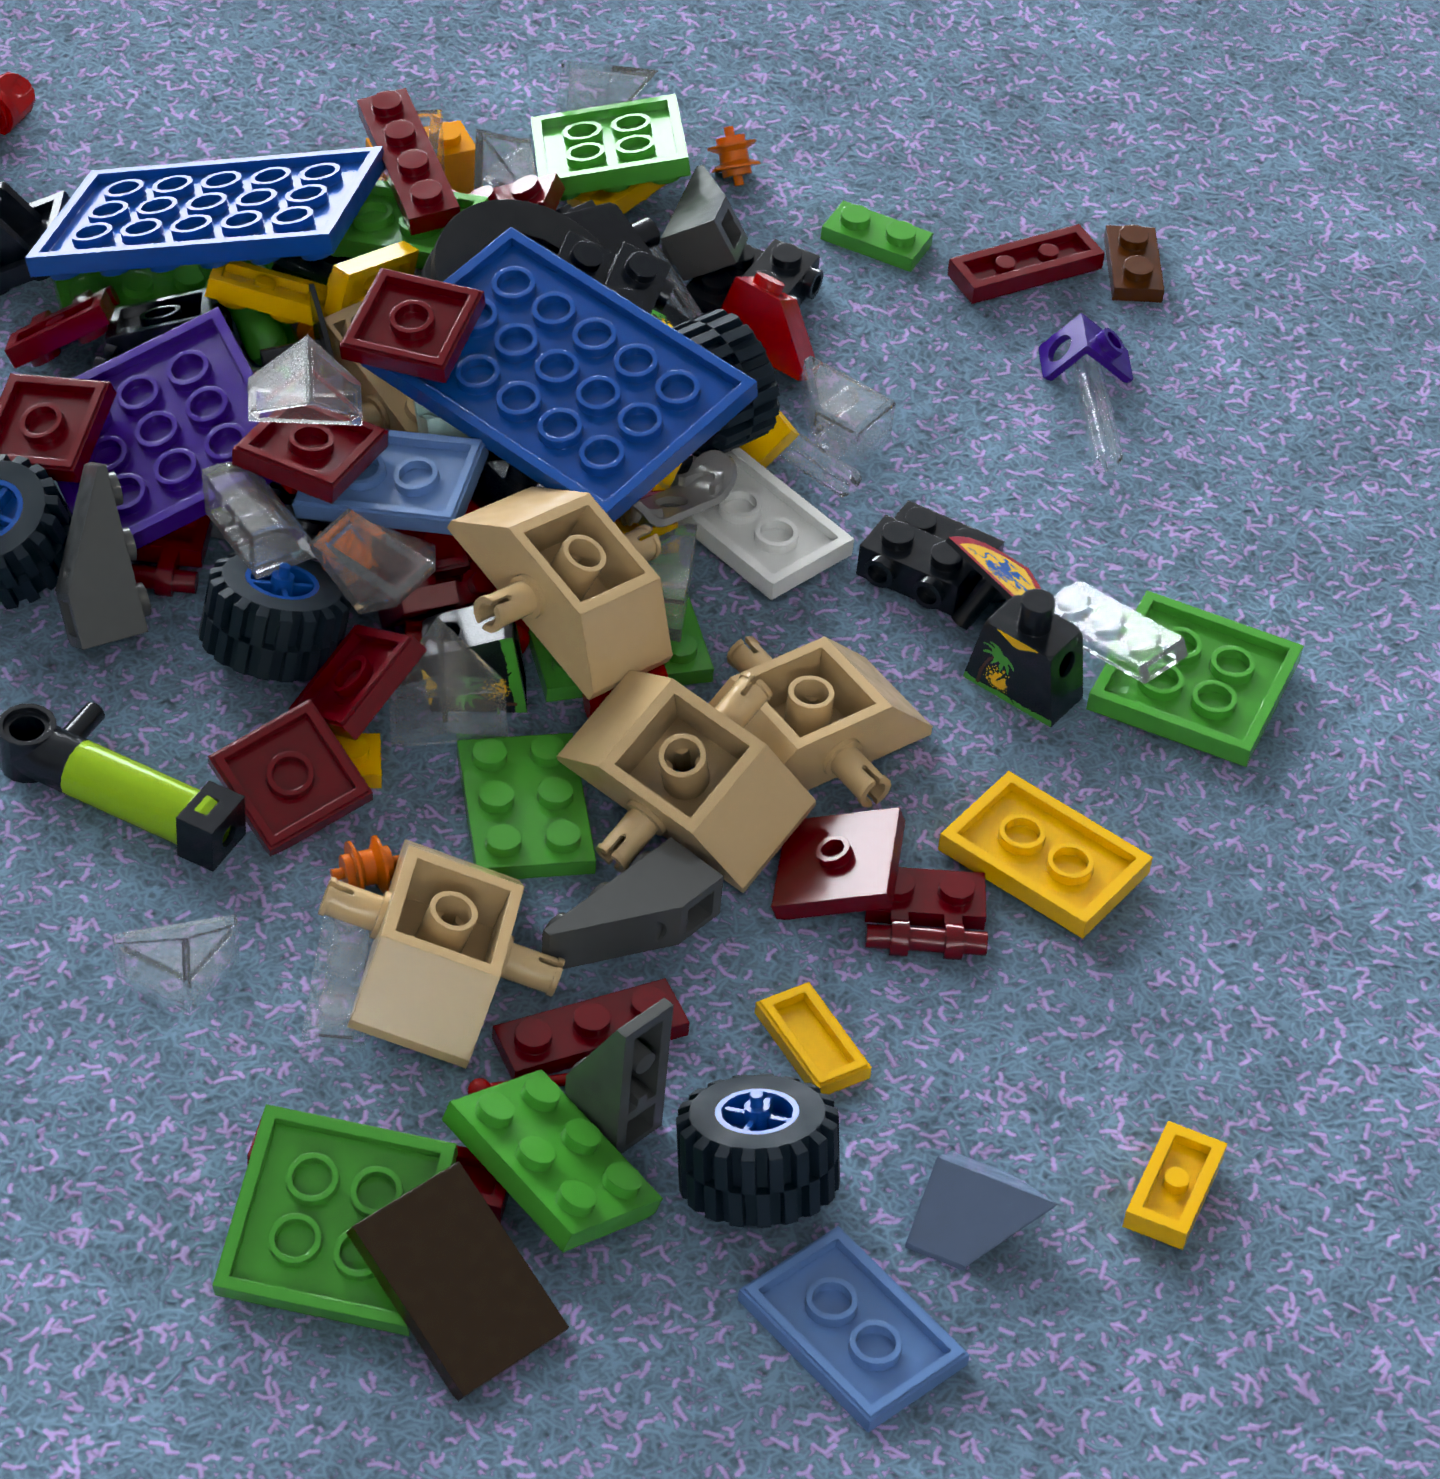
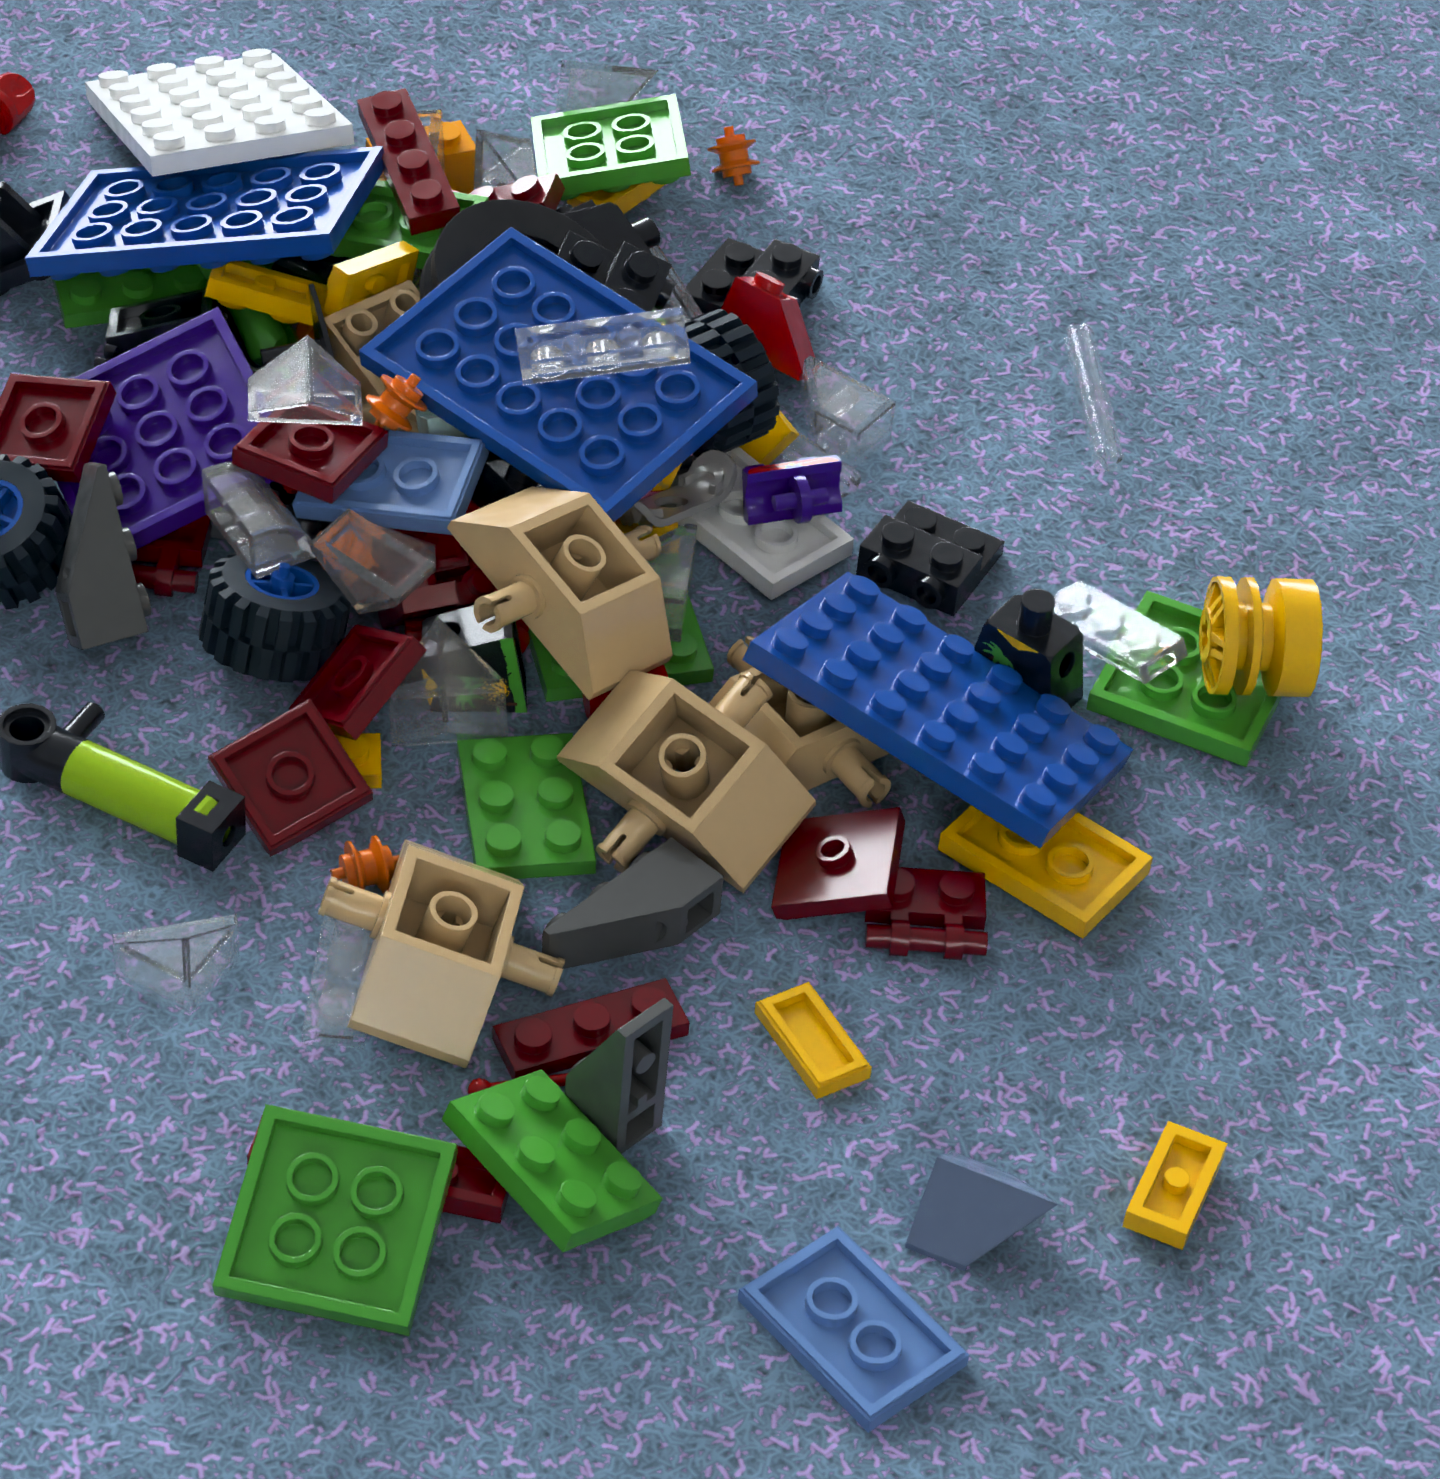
dark red plate [4,285,120,369] -> none
dark red plate [339,268,486,383] -> none
dark brown tile [346,1161,569,1401] -> none
dark grey slope [660,164,748,281] -> none
black wheel [676,1073,840,1228] -> none
bright green plate [820,200,933,272] -> none
shield [945,536,1041,630] -> none
dark red plate [947,224,1105,304] -> none
dark purple bracket [1038,312,1133,383] -> none
reddish brown plate [1104,224,1165,303] -> none
none -> white plate [85,49,355,176]
none -> orange wheel [365,373,428,432]
none -> clear plate [515,307,690,385]
none -> dark purple hips [742,455,842,526]
none -> blue plate [742,572,1134,848]
none -> yellow wheel [1199,576,1323,697]

